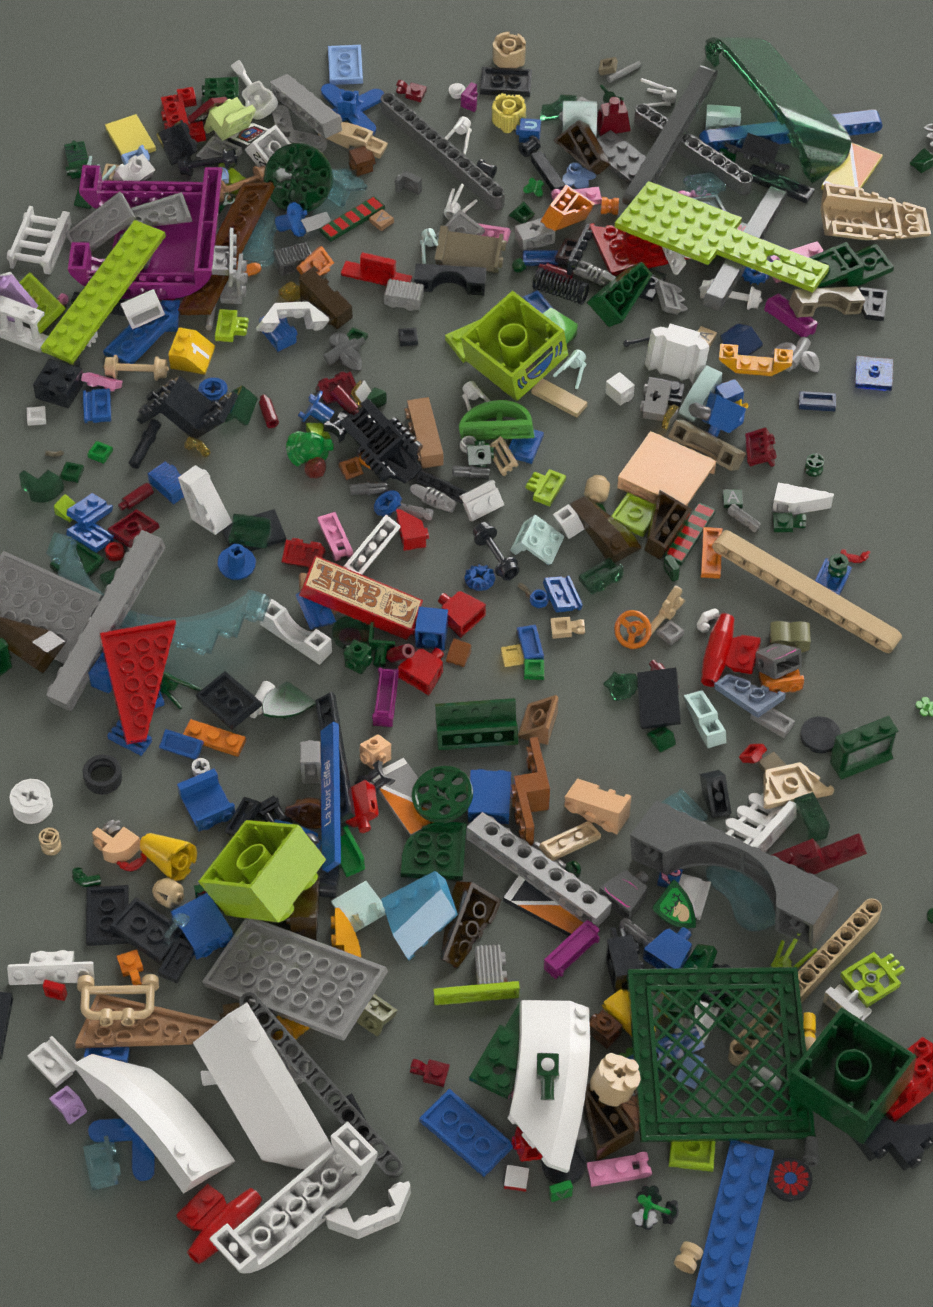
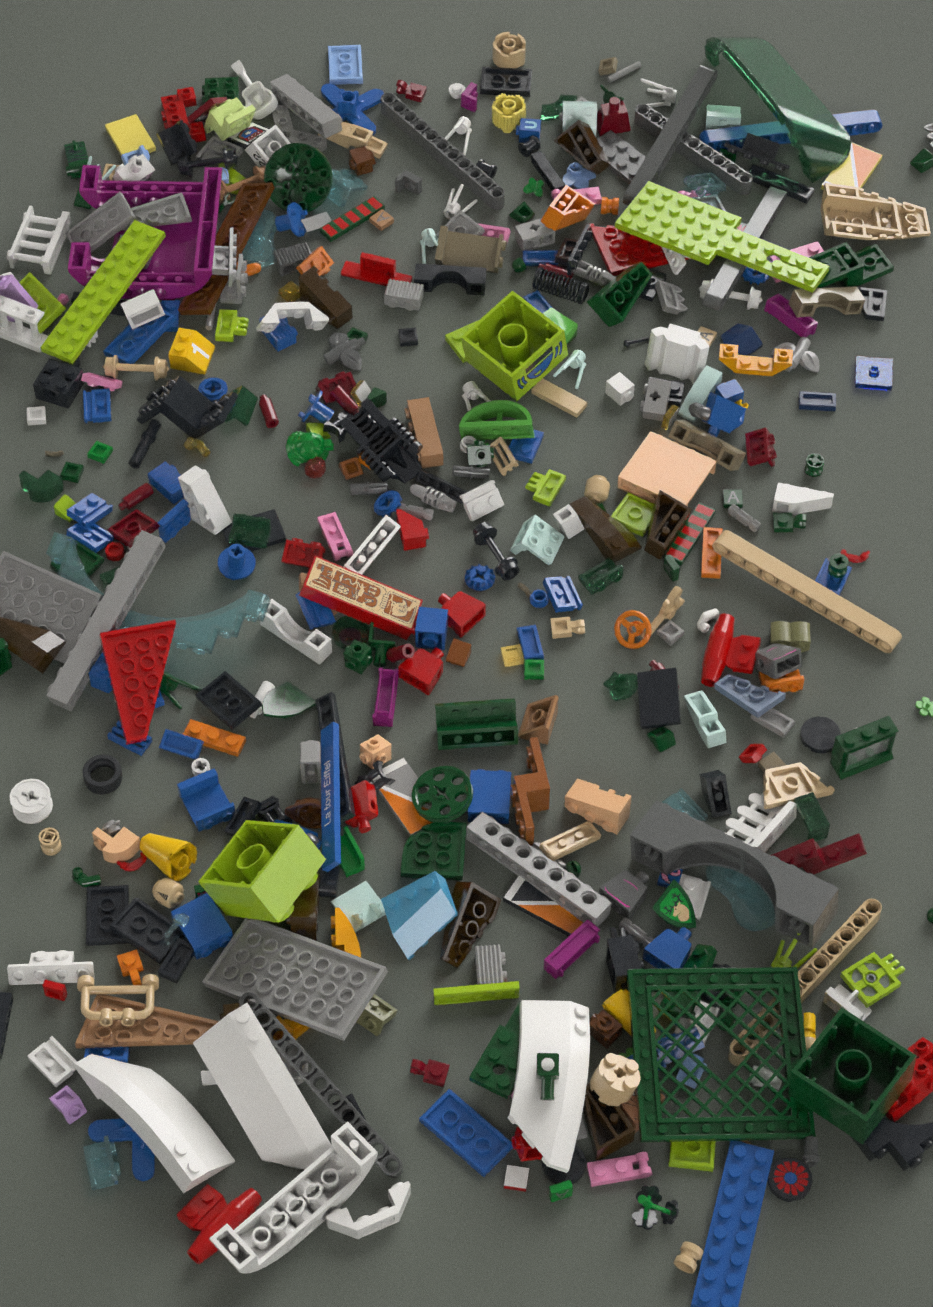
none -> blue plate [158,499,191,543]

